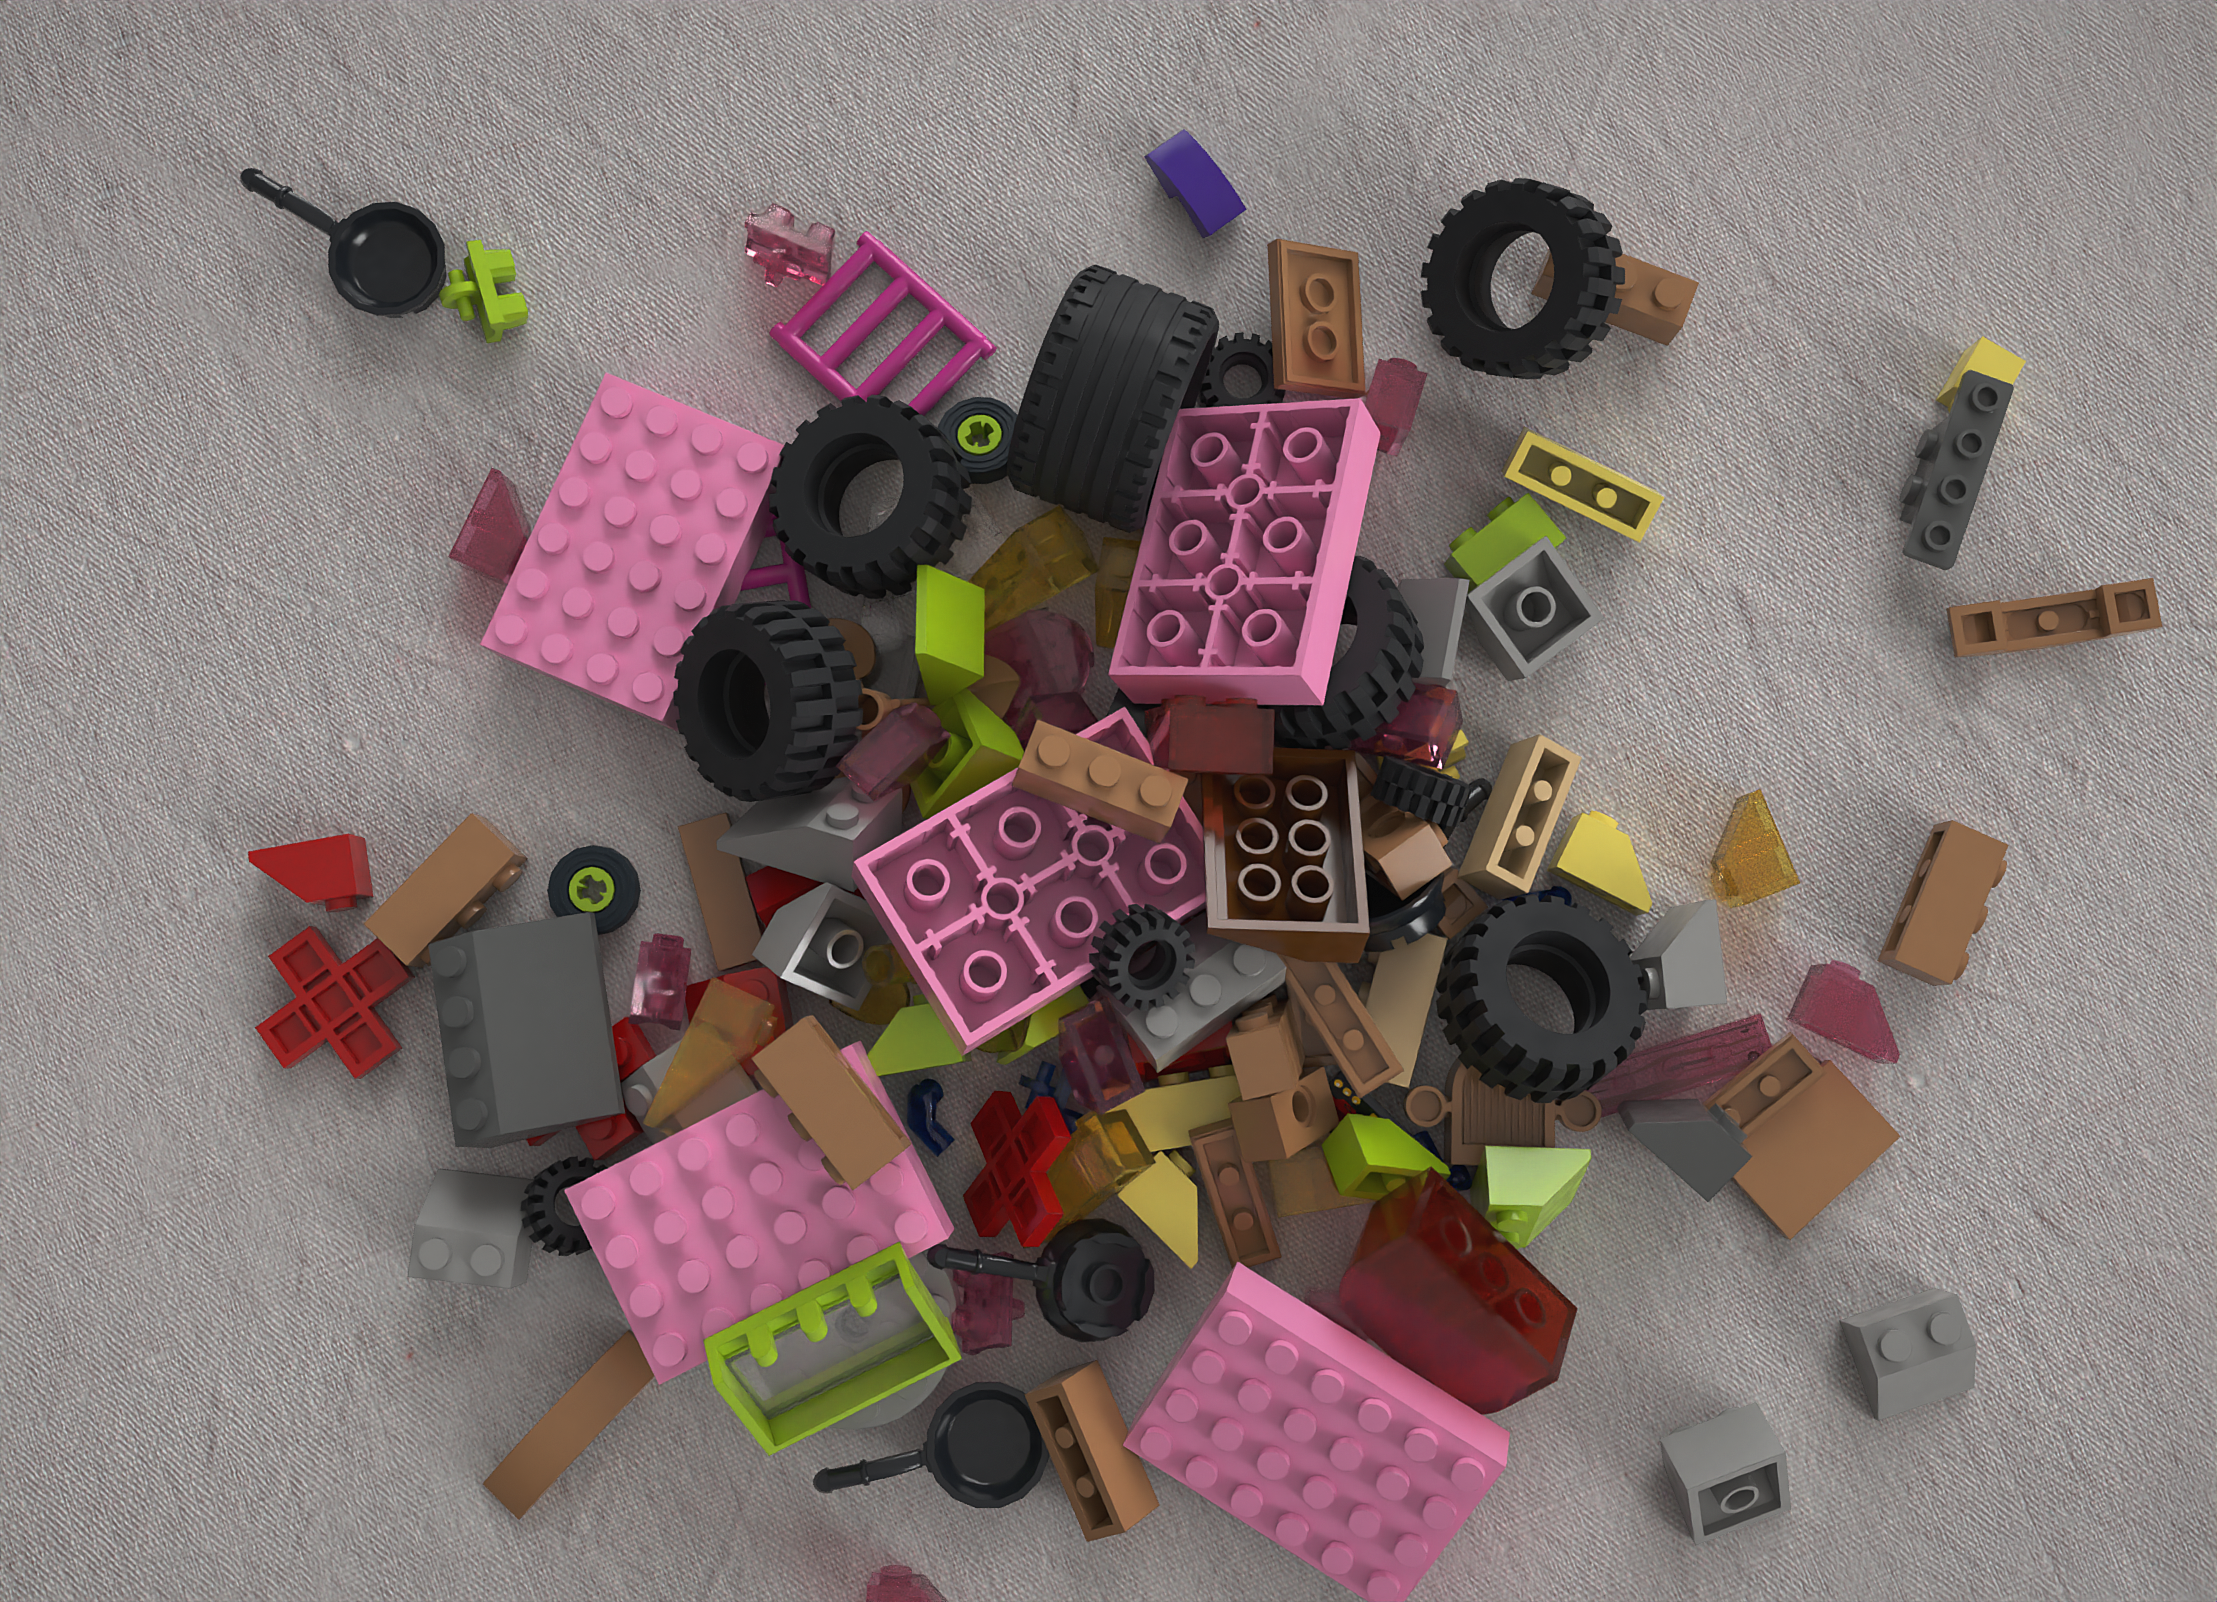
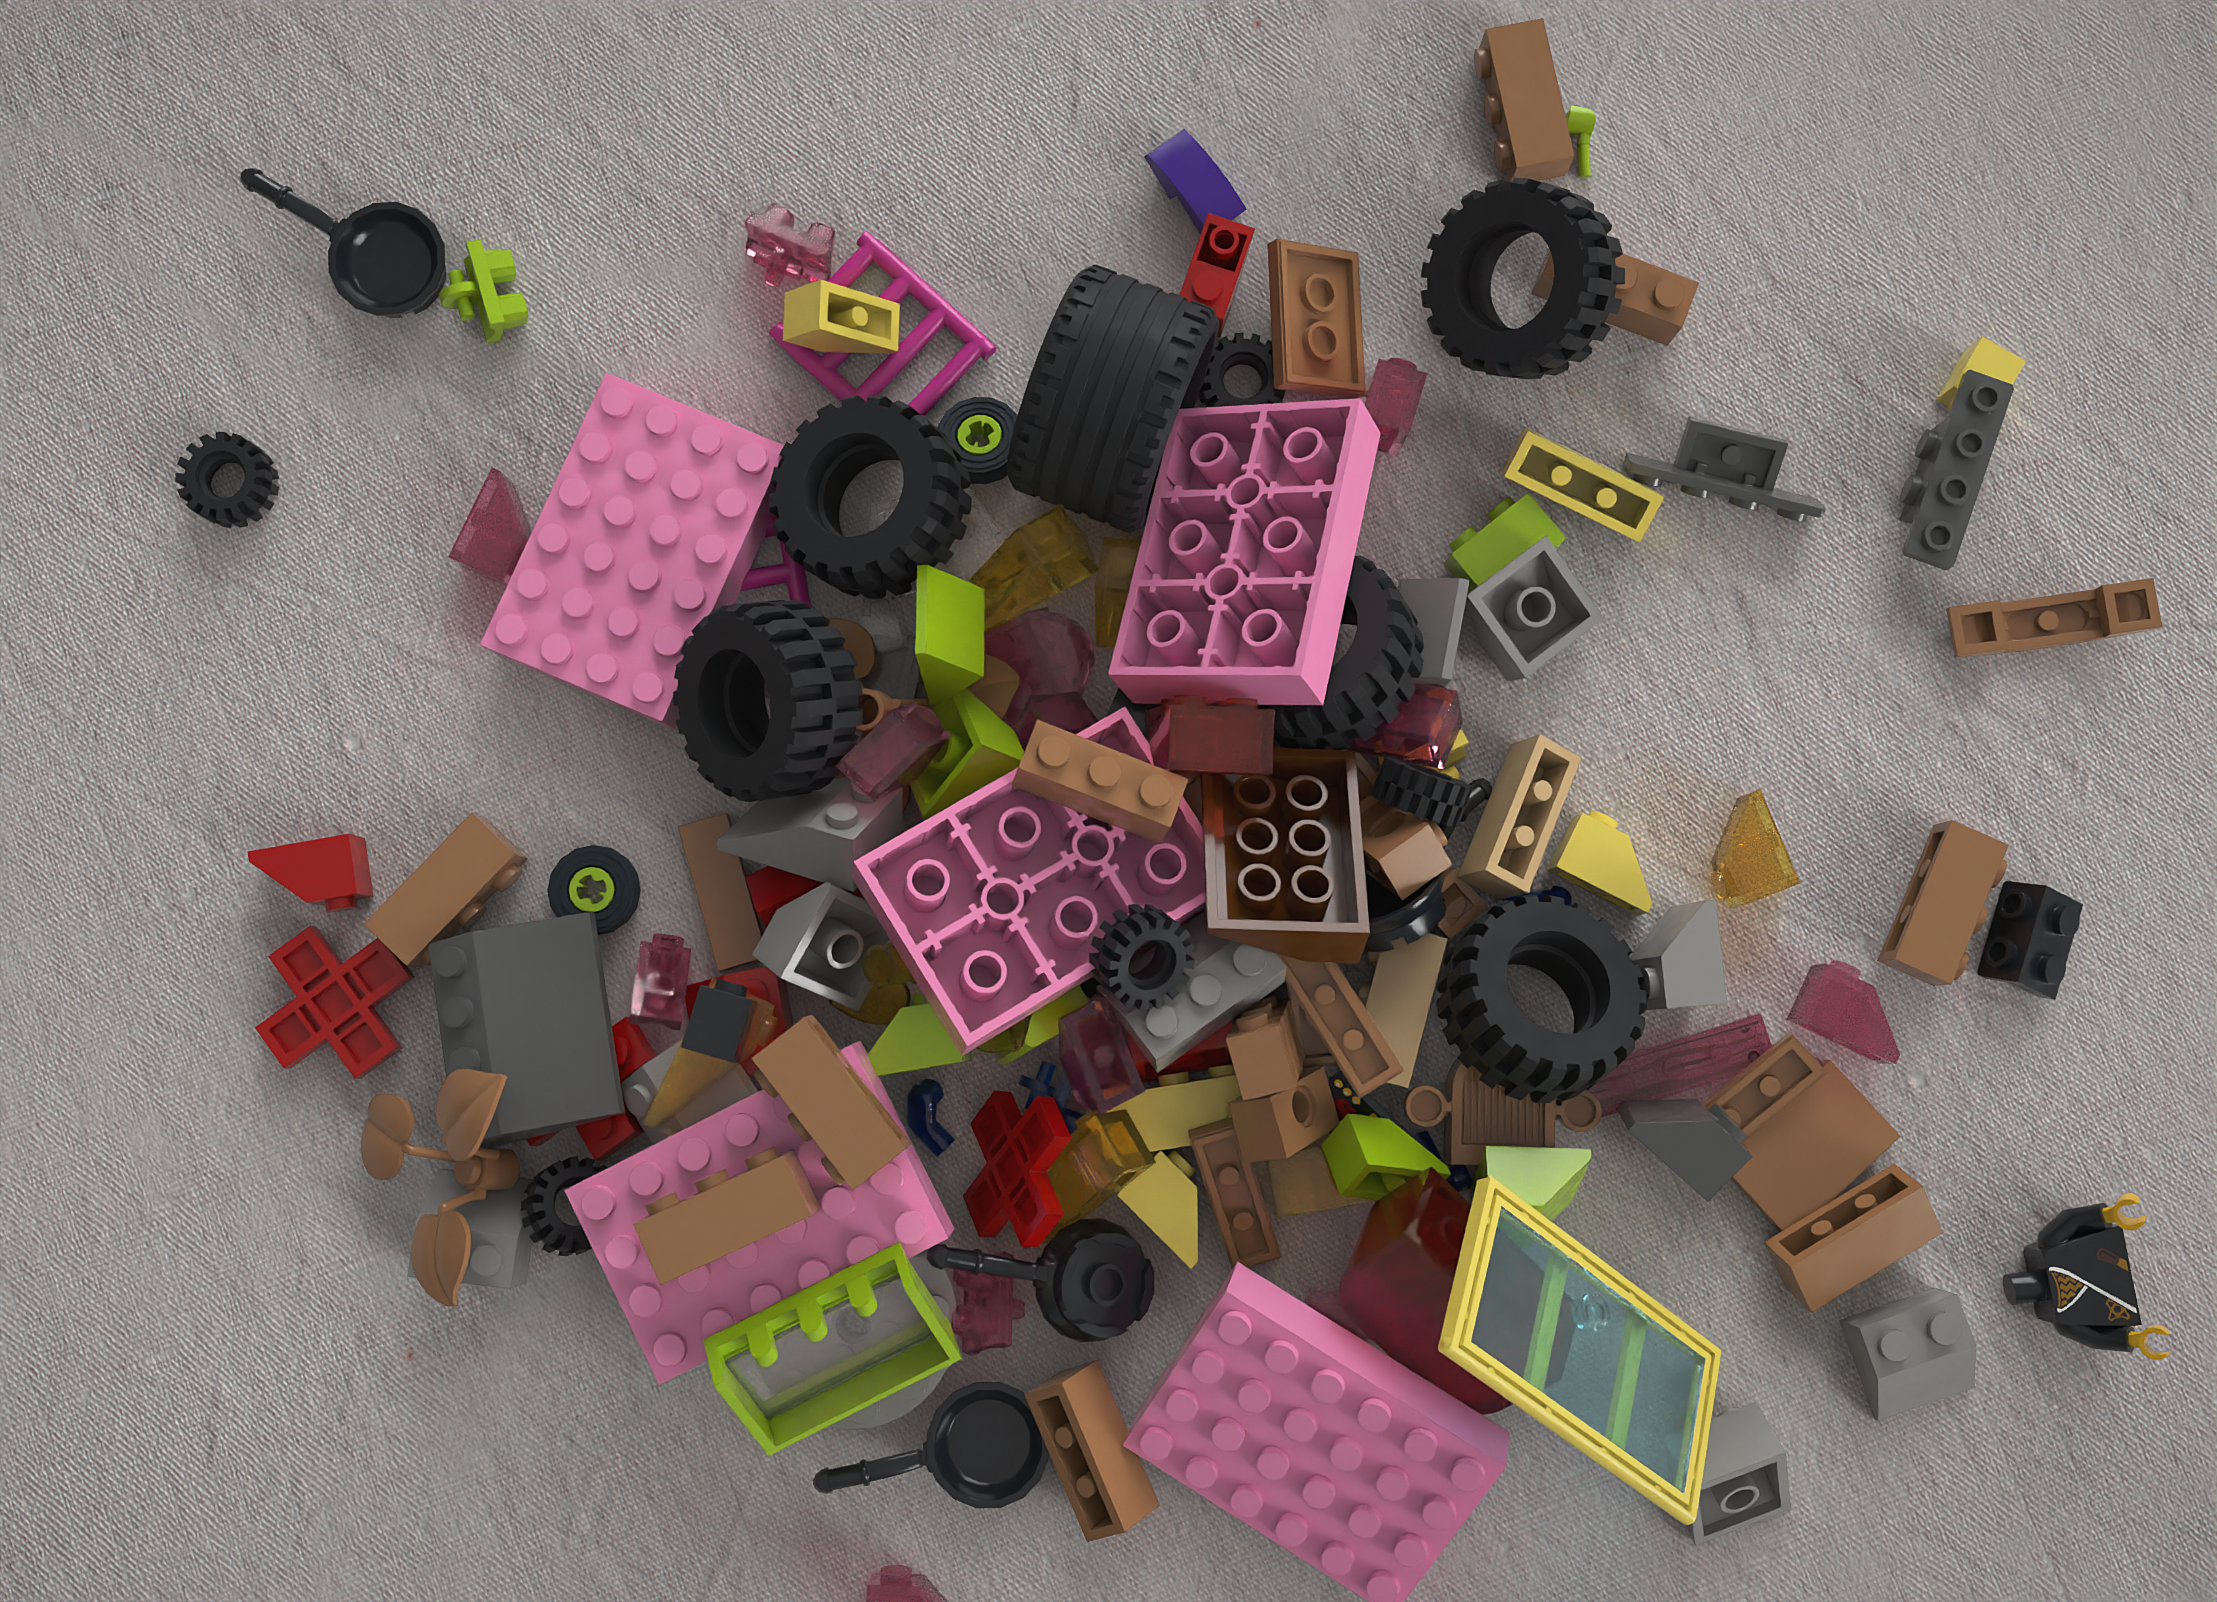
medium nougat slope [483,1329,655,1520] -> none
none -> black tyre [175,432,279,528]
none -> medium nougat plant [361,1069,519,1307]
none -> medium nougat brick [633,1146,820,1285]
none -> black brick [681,979,758,1064]
none -> light yellow slope [783,280,900,354]
none -> red slope [1179,213,1255,338]
none -> clear light blue door [1438,1176,1722,1525]
none -> medium nougat brick [1474,18,1575,182]
none -> lime hand [1566,106,1596,178]
none -> dark grey bracket [1623,417,1826,522]
none -> medium nougat brick [1764,1163,1943,1313]
none -> black bracket [1977,881,2083,1000]
none -> black torso [2002,1193,2171,1360]

